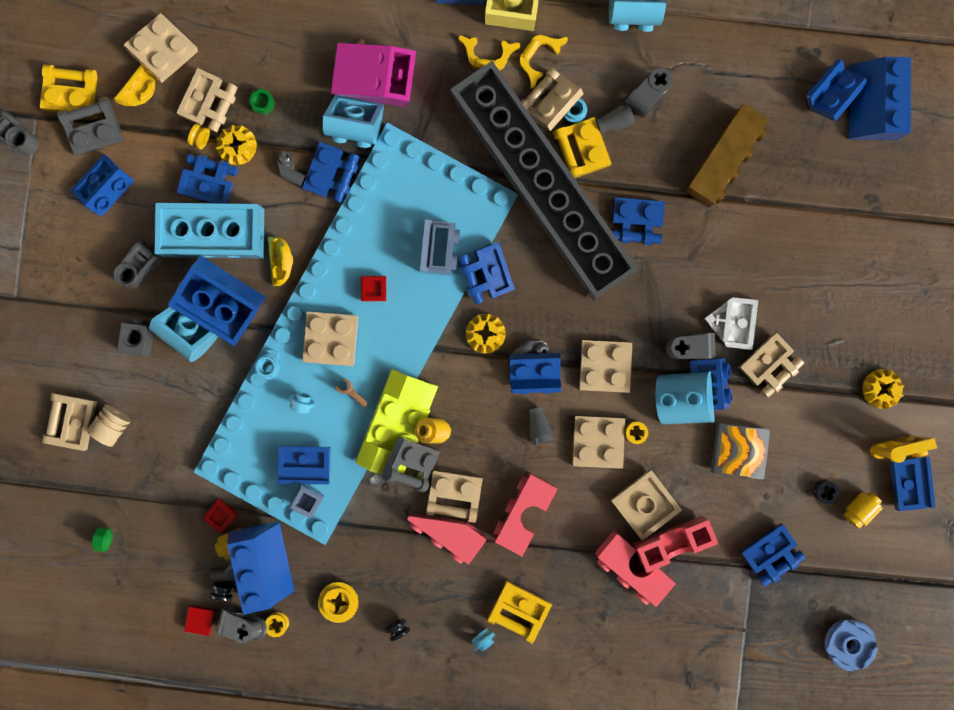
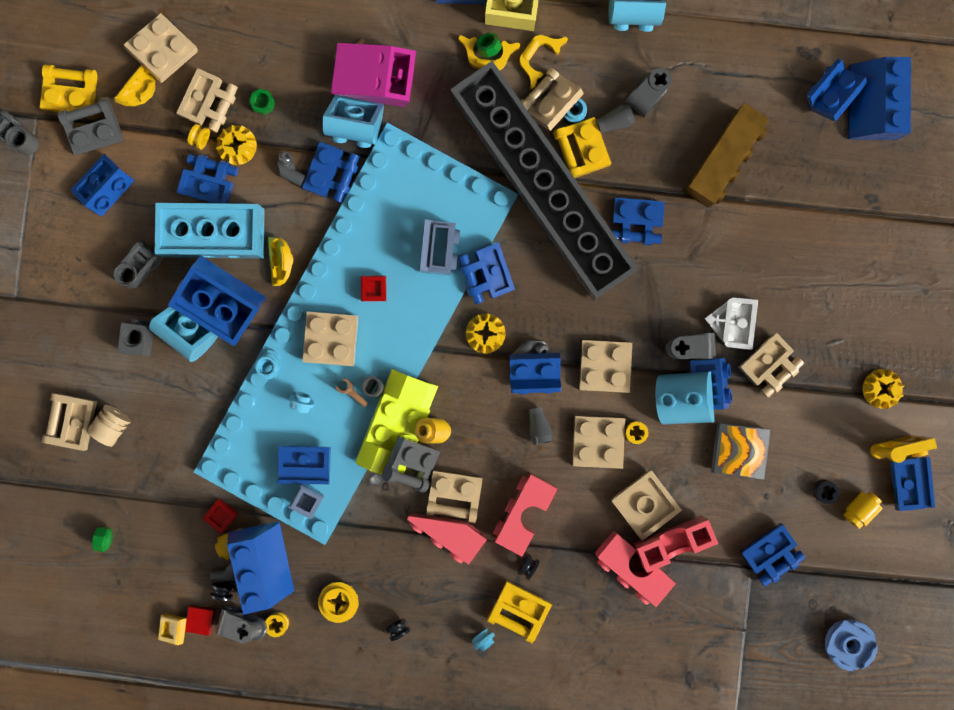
none -> yellow tile [158,613,186,645]
none -> dark grey hinge [362,376,384,397]
none -> green tile [475,32,502,58]
none -> black bush [517,554,540,580]

